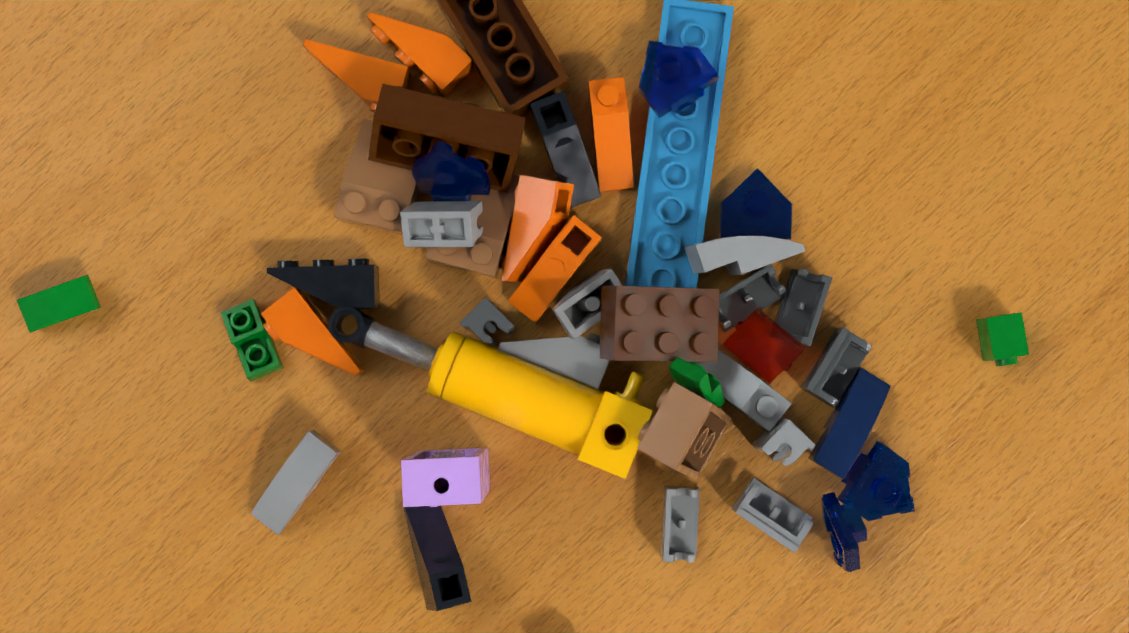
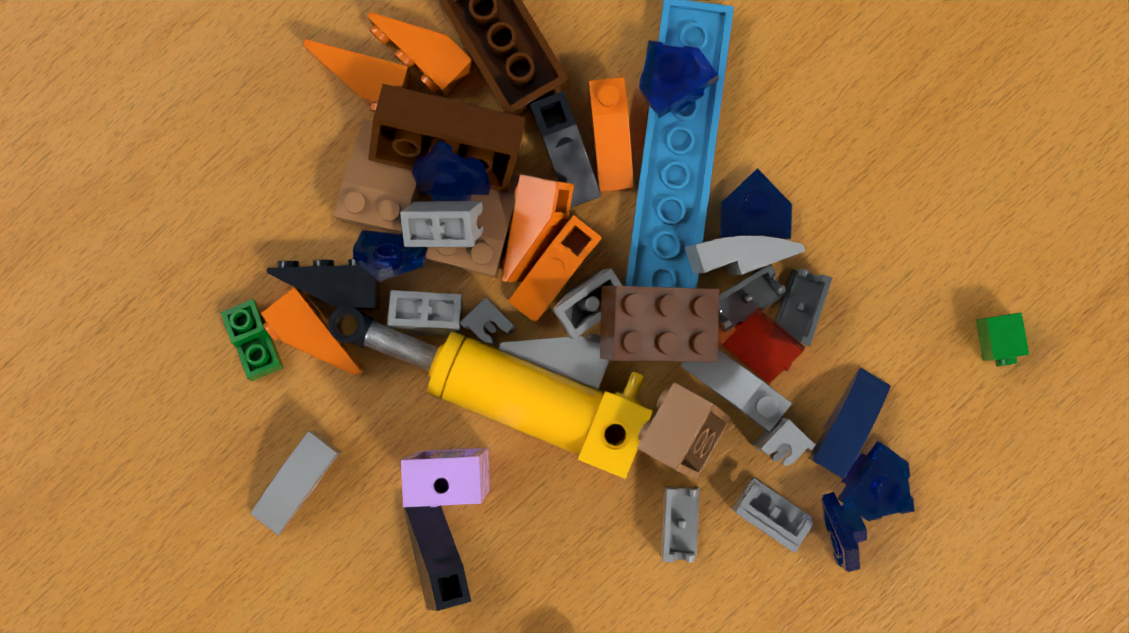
green slope [17,275,101,333] -> none
green slope [669,357,725,408] -> none
dark grey hinge [800,327,872,408] -> none
none -> clear blue plate [353,230,428,282]
none -> light grey hinge [387,290,463,337]

